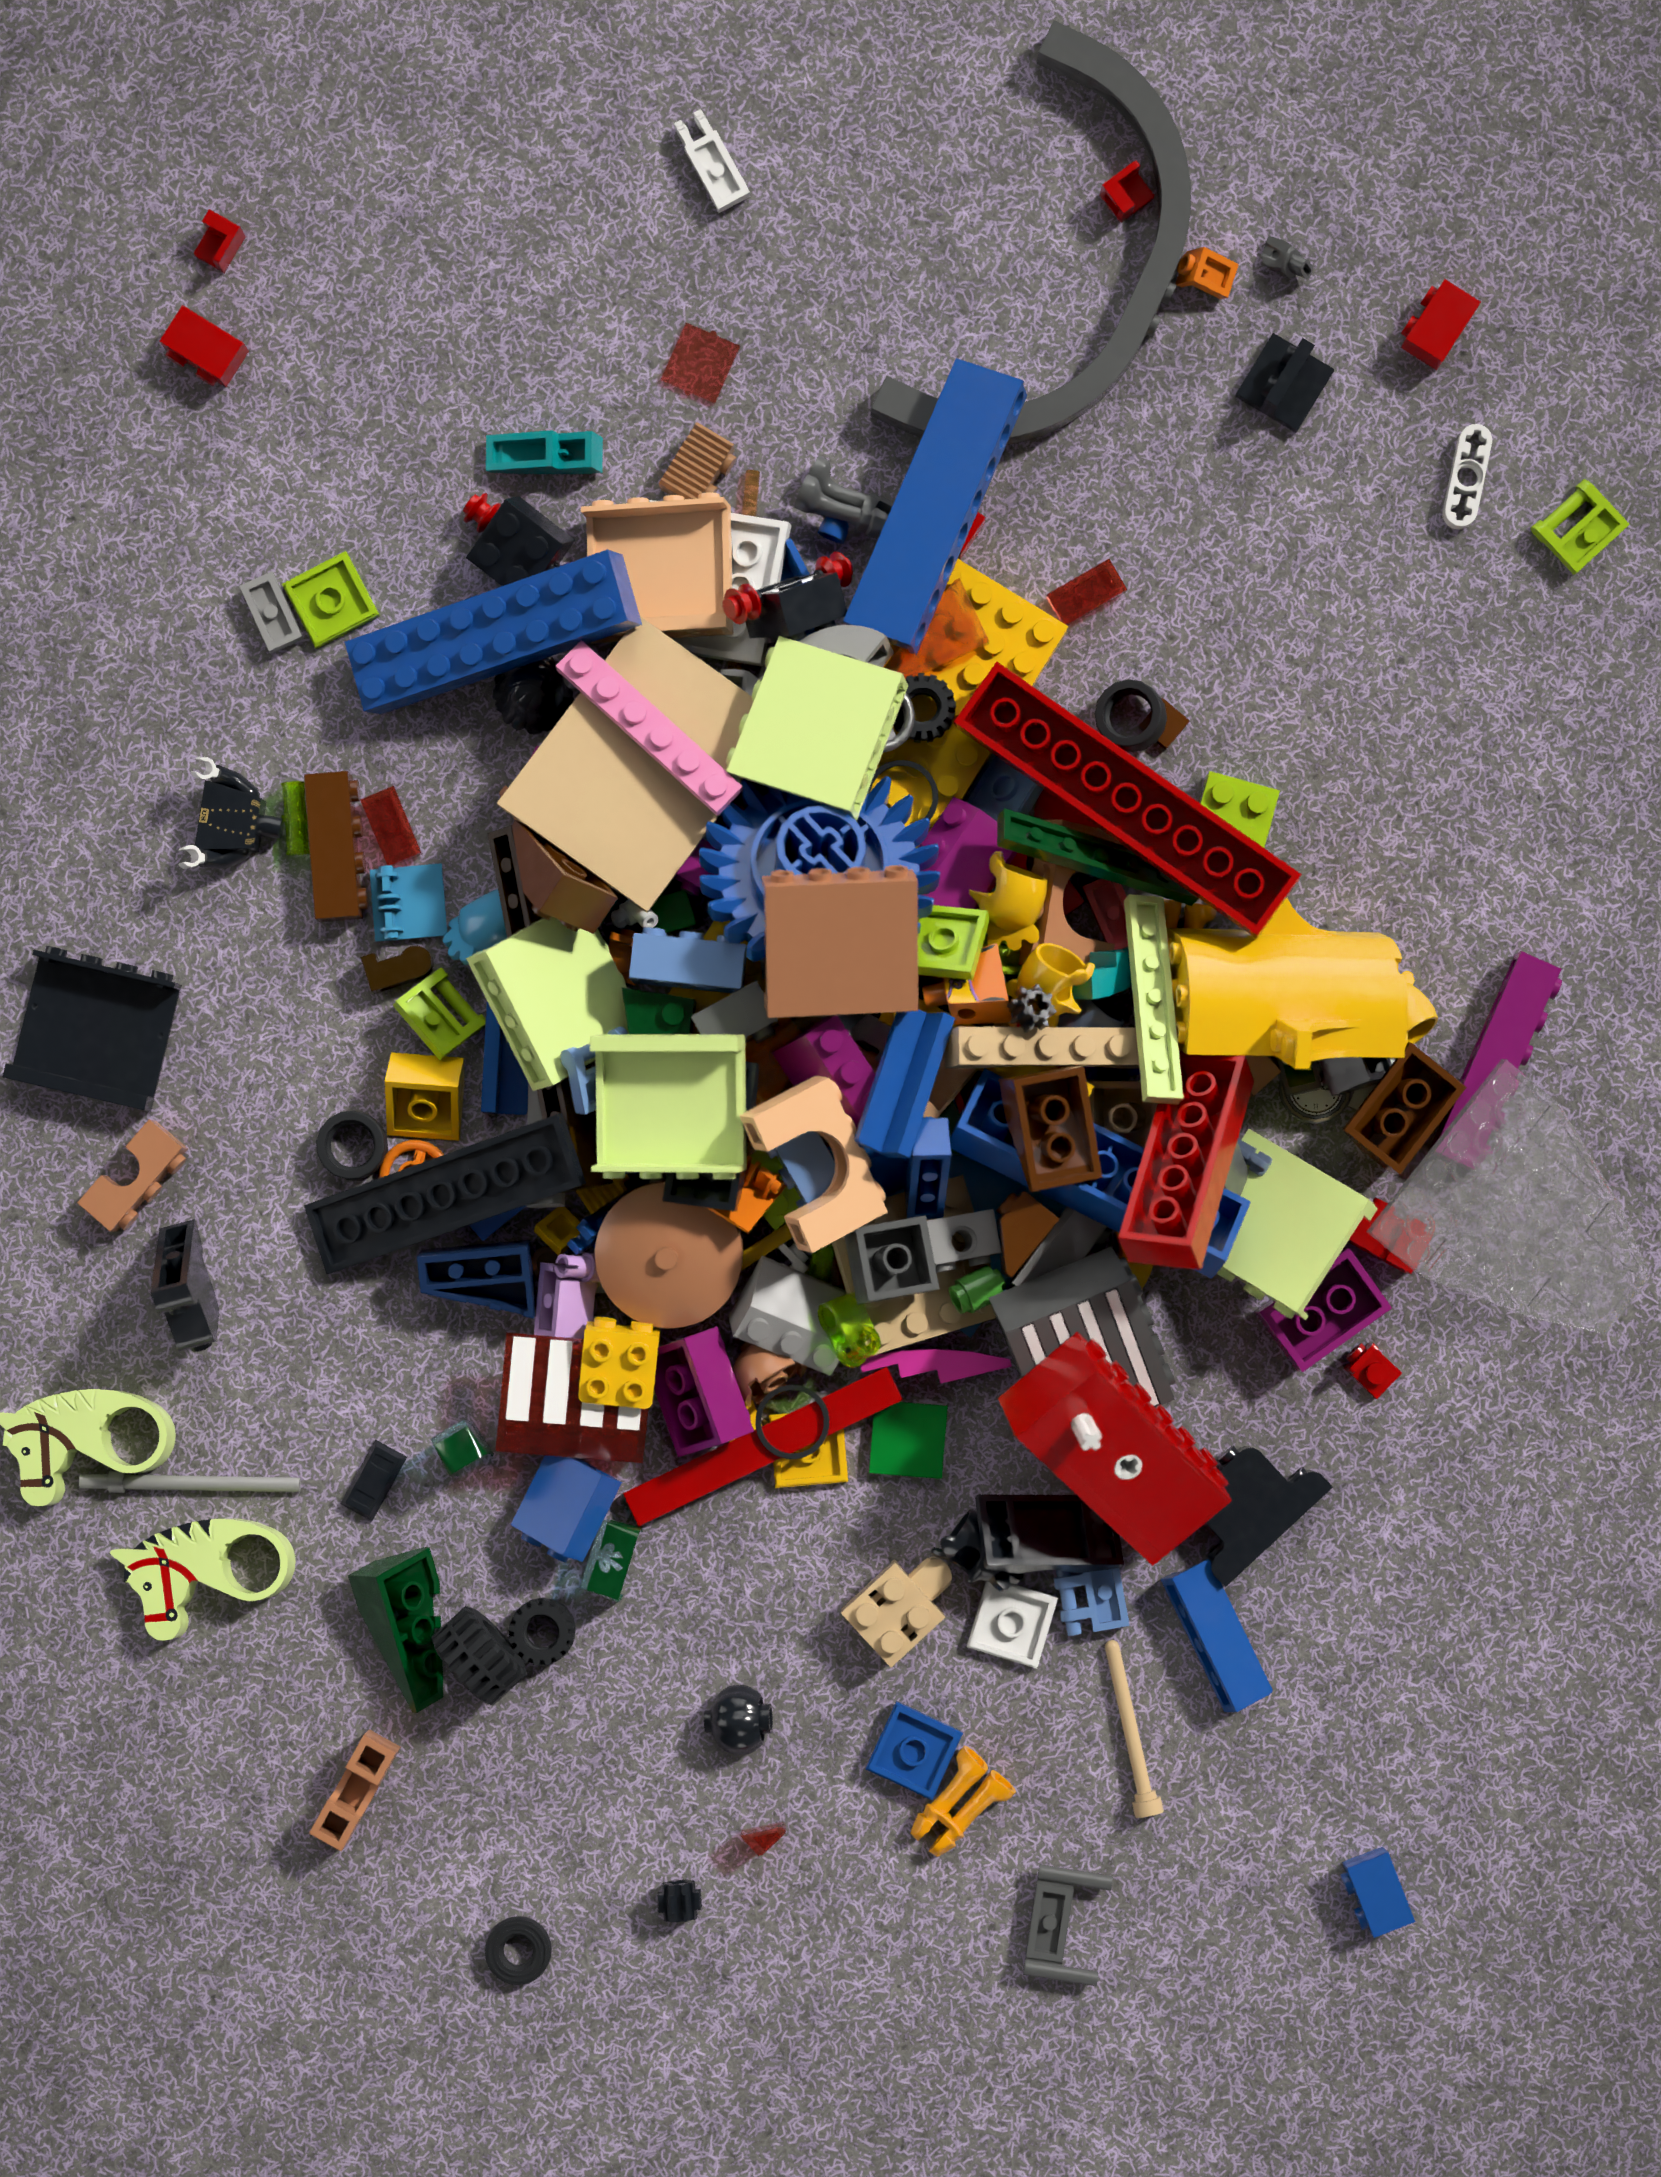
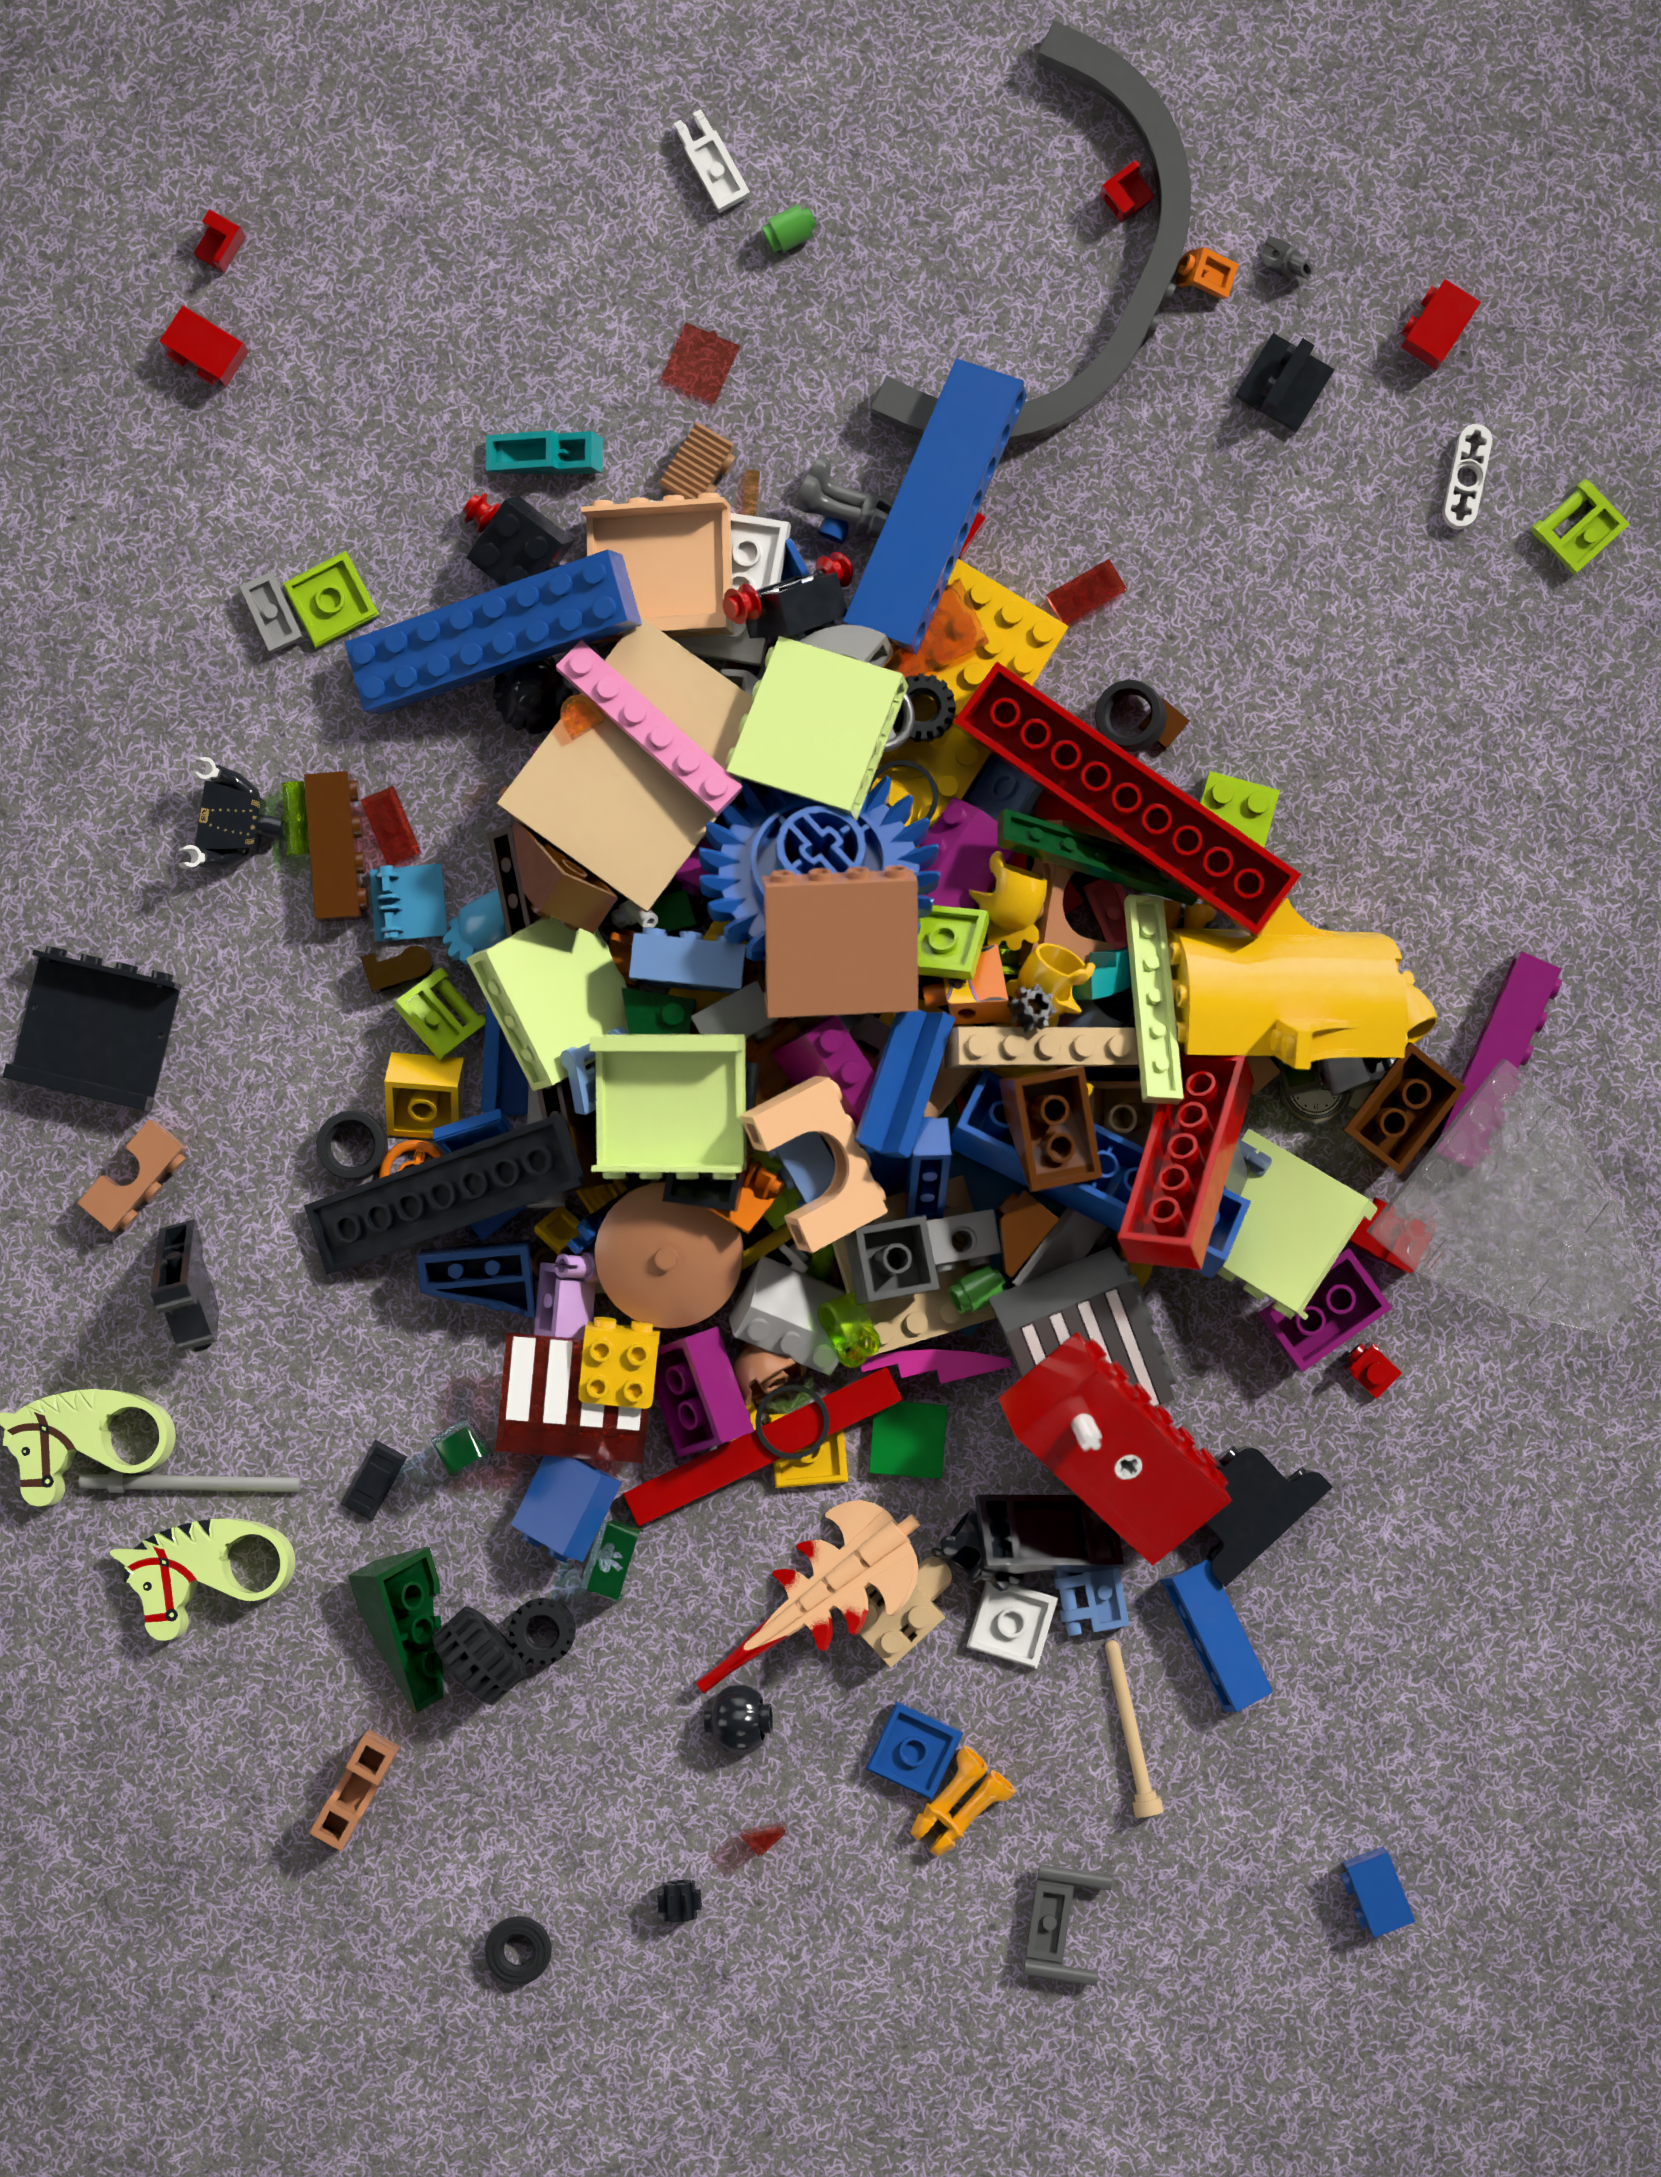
none -> blue plate [433,1108,514,1154]
none -> clear orange tile [560,695,604,740]
none -> light nougat animal [696,1500,921,1694]
none -> bright green brick [761,204,817,253]

